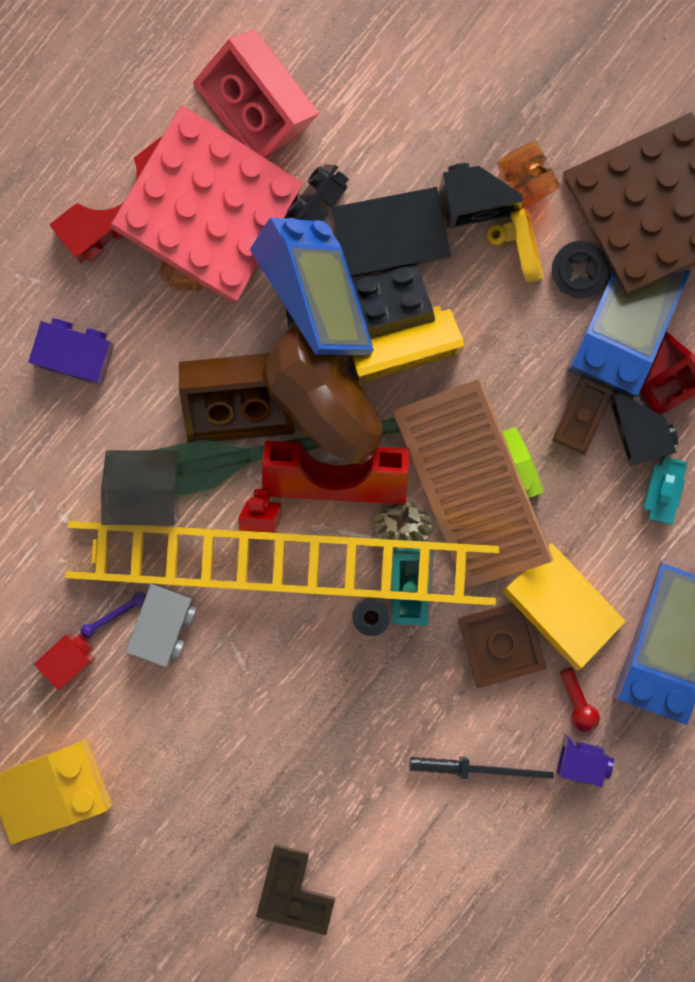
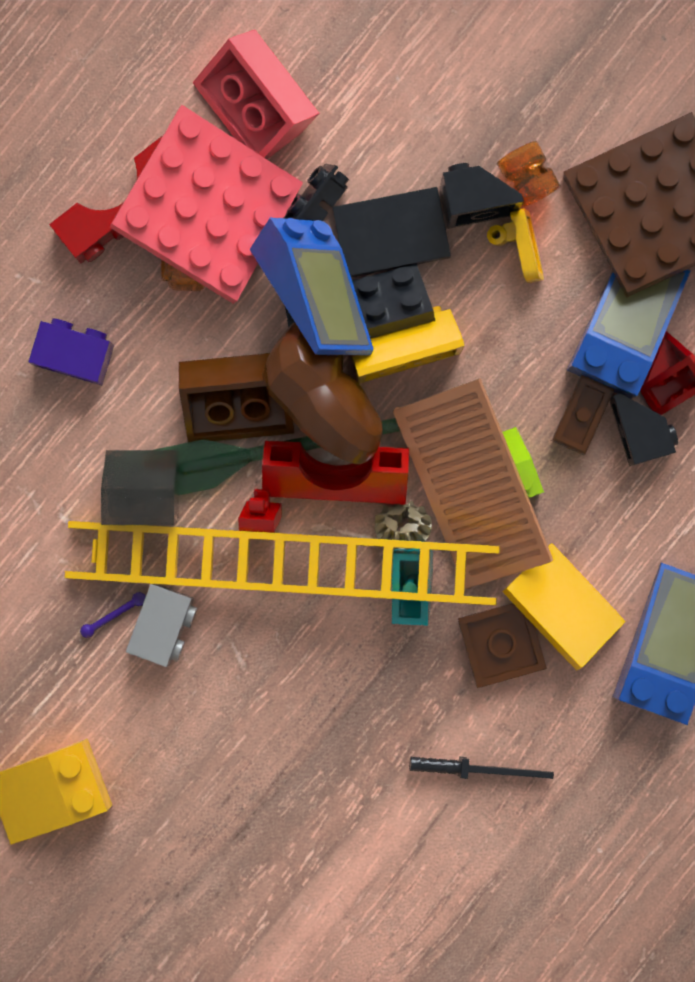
red brick [34,633,95,691] -> none
dark brown plate [256,844,335,935] -> none
black brick [353,598,390,636] -> none
black gear [552,241,609,298] -> none
dark purple window [556,734,614,787] -> none
red bar [560,667,600,732] -> none
teal piece [642,457,688,525] -> none

